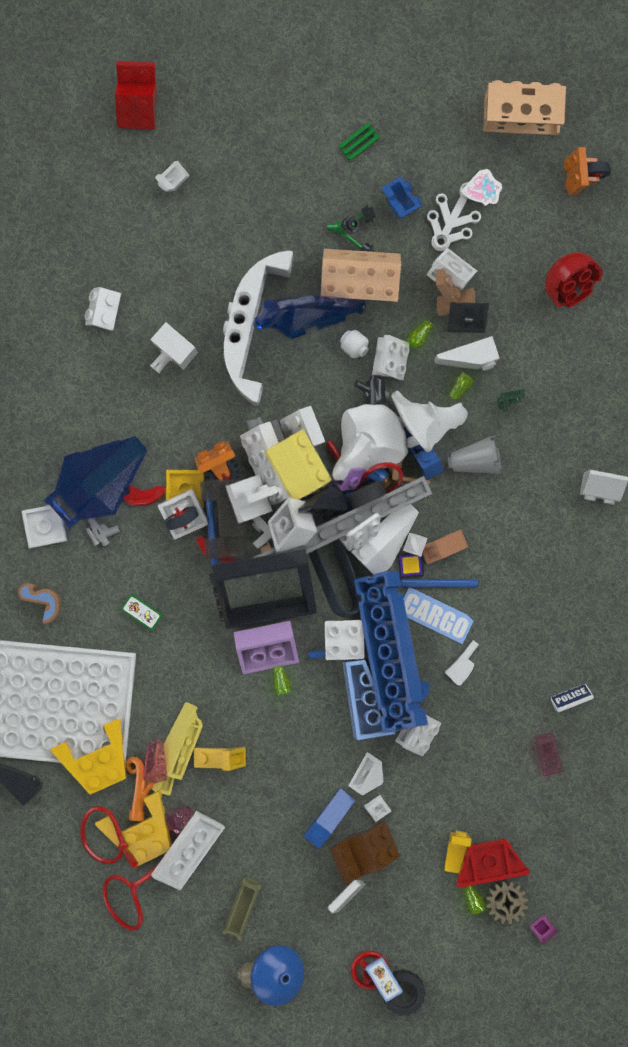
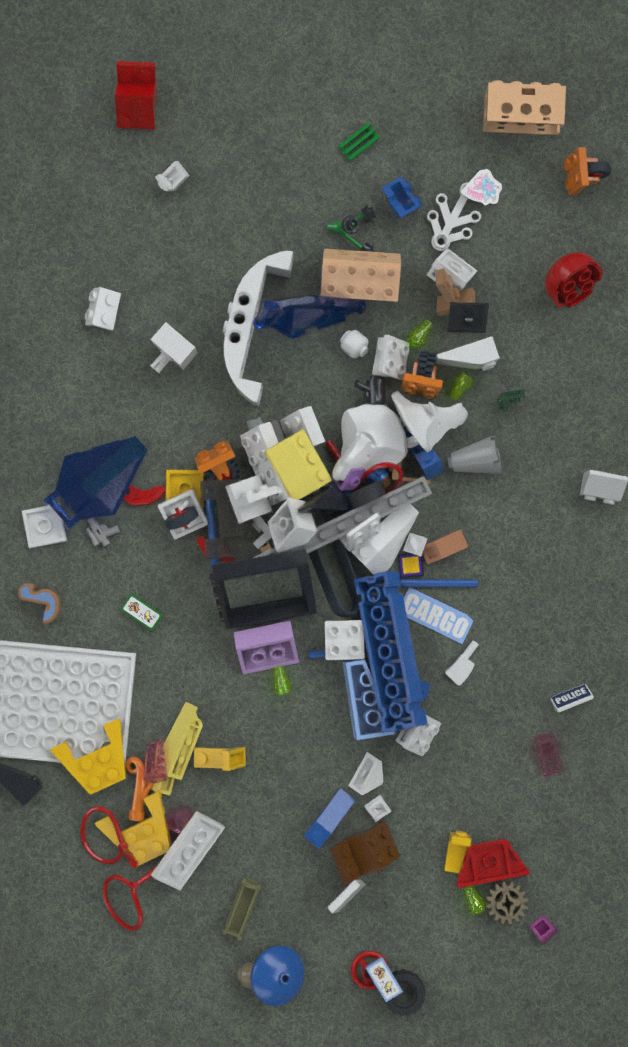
none -> orange plate [400,351,443,399]

